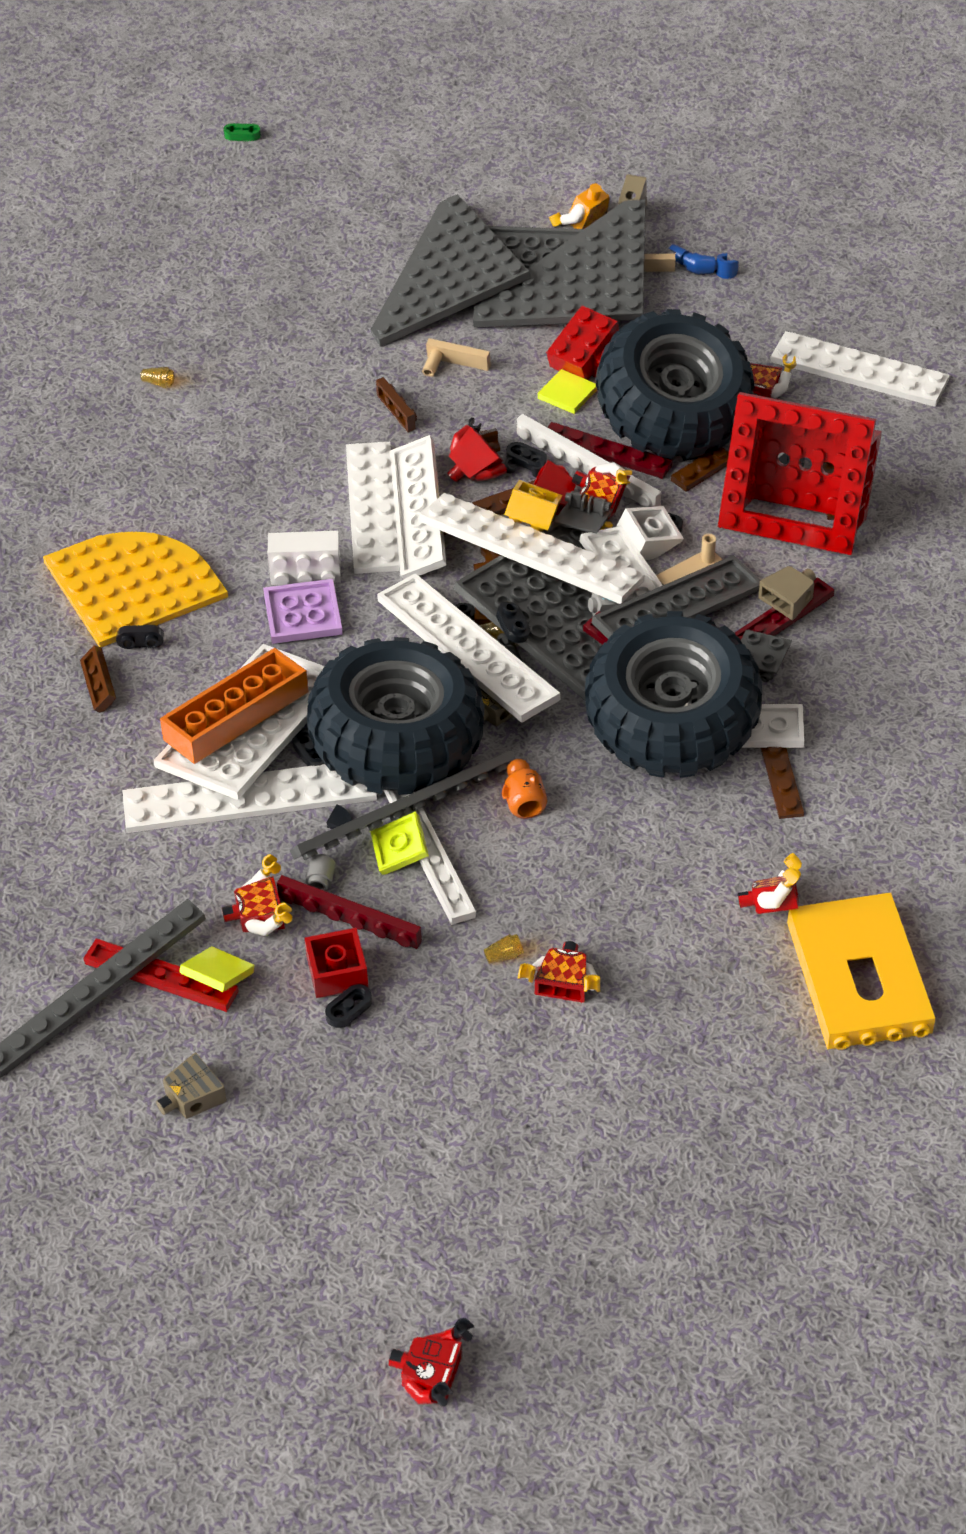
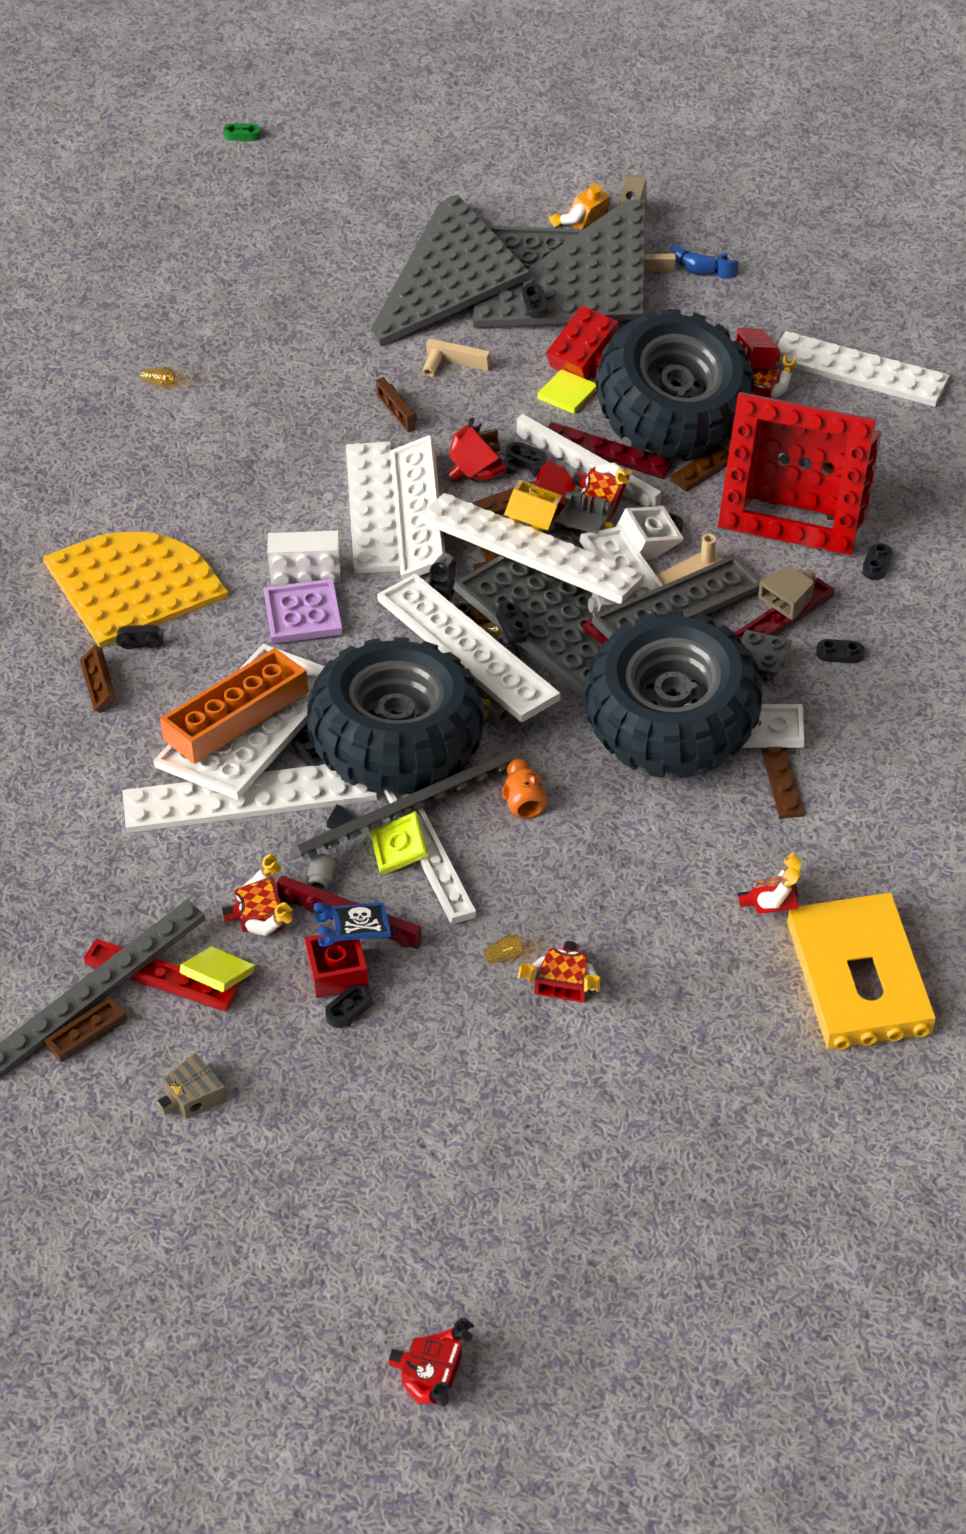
none -> reddish brown plate [44,996,127,1063]
none -> flag [314,902,391,947]
none -> black piece [428,553,456,601]
none -> black plate [522,283,548,318]
none -> red brick [735,327,780,369]
none -> black plate [816,639,865,664]
none -> black plate [862,543,892,580]

